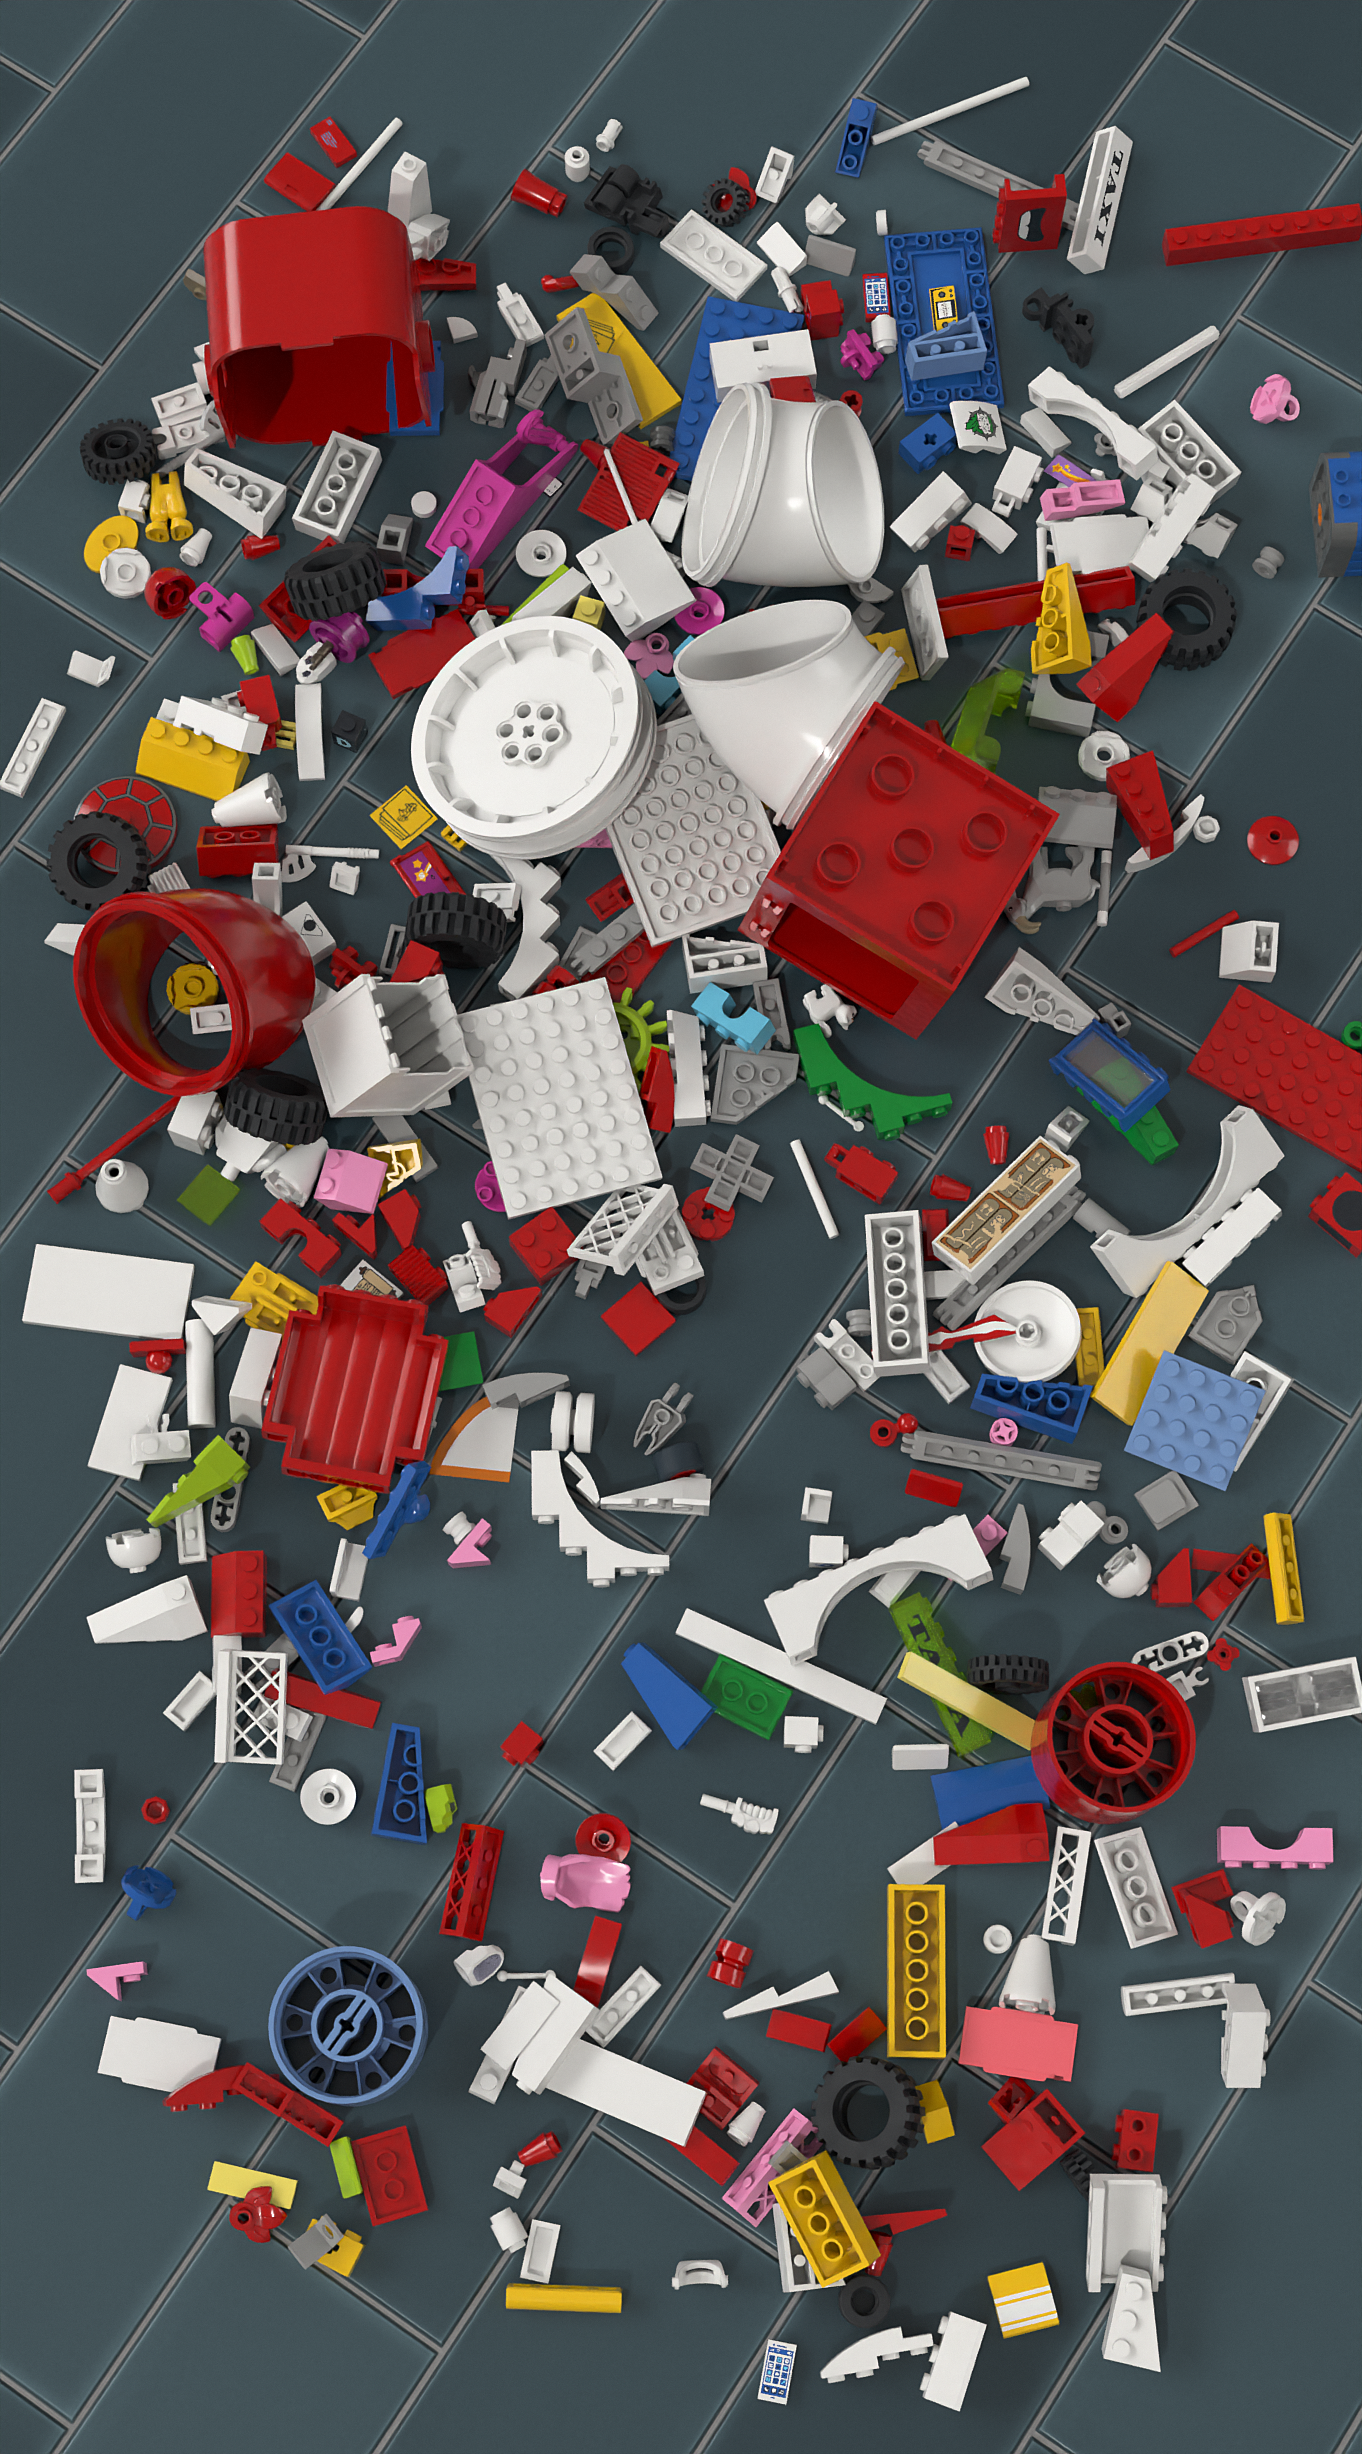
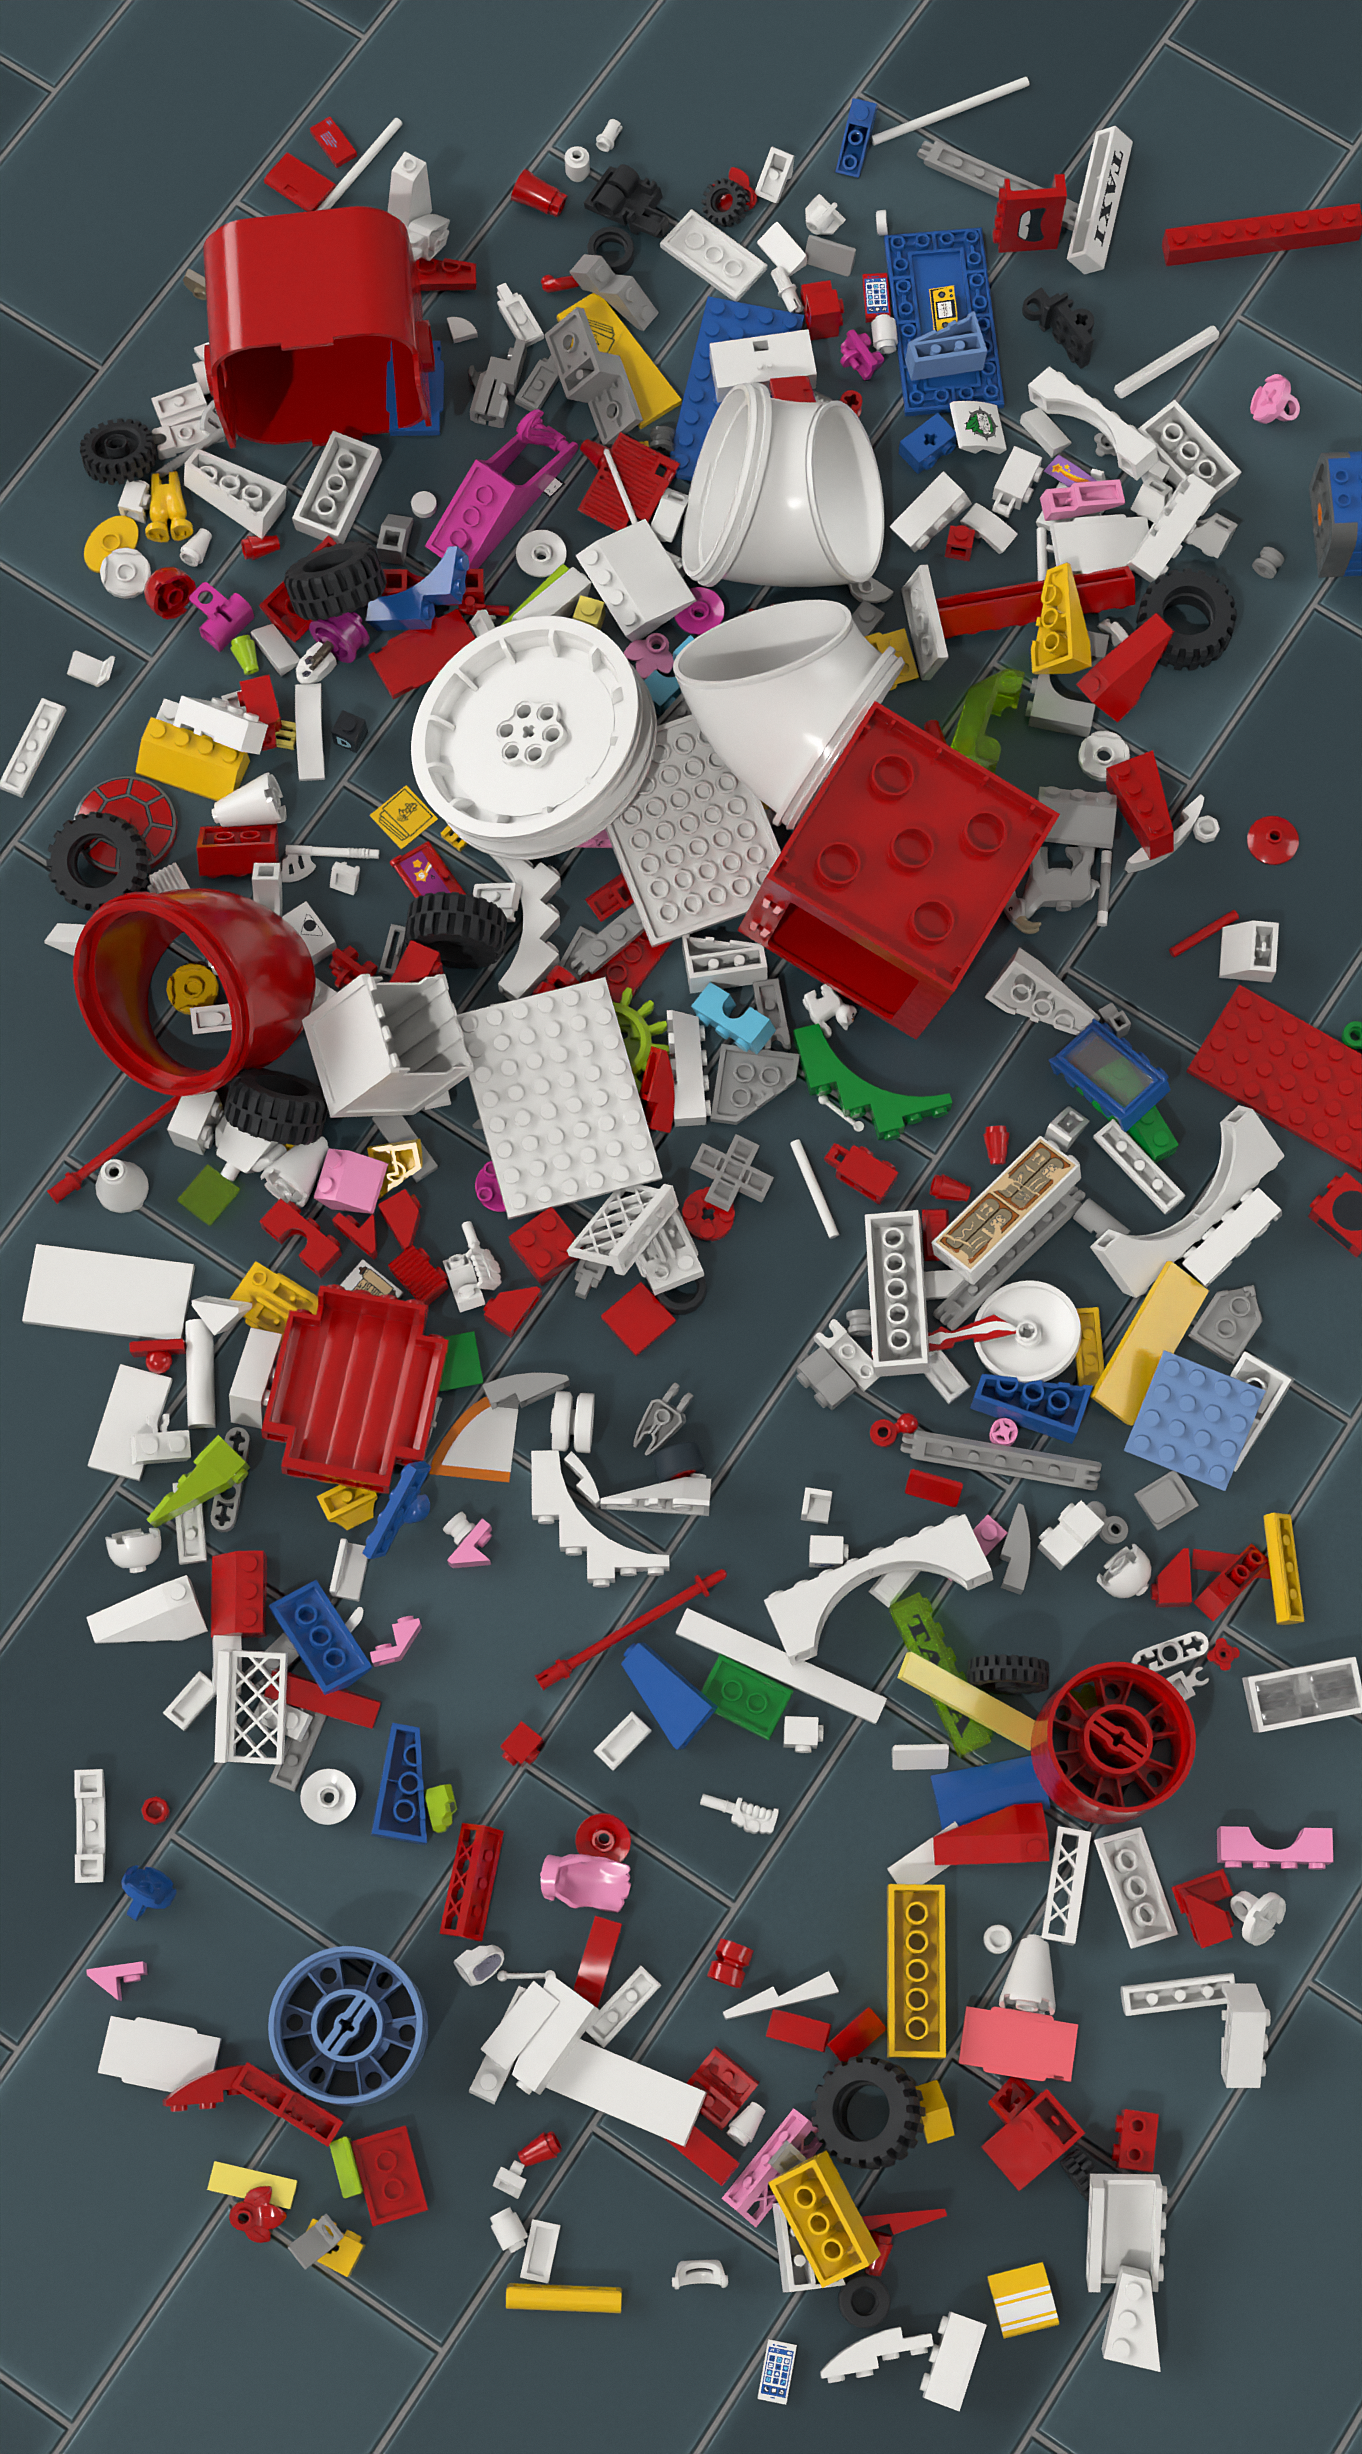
none -> red bar [534,1569,727,1691]
none -> white brick [1093,1119,1185,1215]

